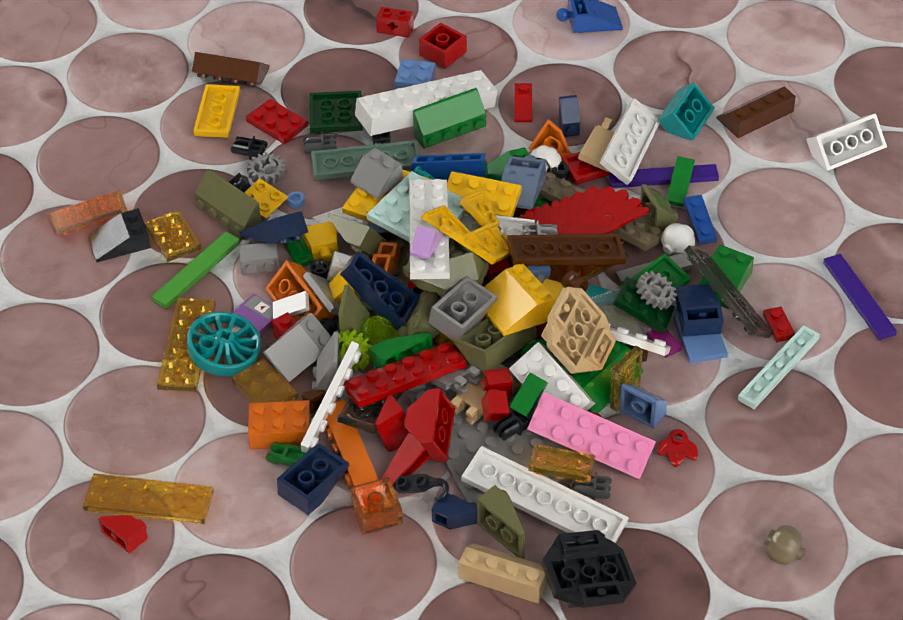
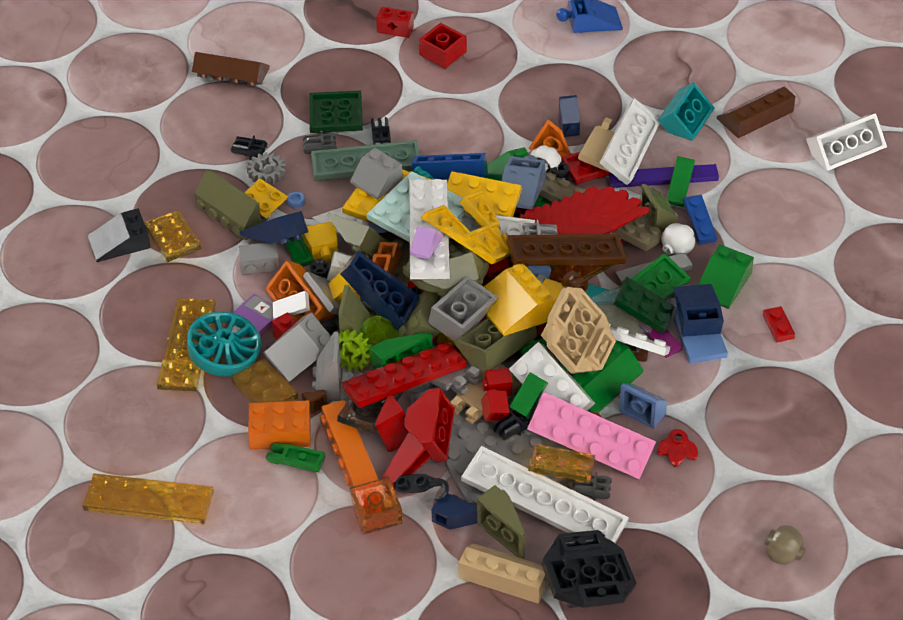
clear orange slope [46,190,127,236] -> none
red slope [98,515,148,554] -> none
bright green tile [151,231,240,309] -> none
yellow plate [193,84,240,138] -> none
black arm [229,173,251,192] -> none
red plate [246,99,308,144] -> none
dark blue slope [277,443,349,515] -> none
white plate [301,341,361,453] -> none
white brick [355,70,497,136] -> none
medium blue brick [395,59,436,89] -> none
slope [413,88,486,149] -> none
red slope [515,83,532,122] -> none
clear yellow plate [610,345,643,412] -> none
light grey gear [636,271,677,310] -> none
clear smoke plate [684,245,774,338] -> none
light aqua plate [738,325,820,409] -> none
dark purple tile [823,253,897,341] -> none

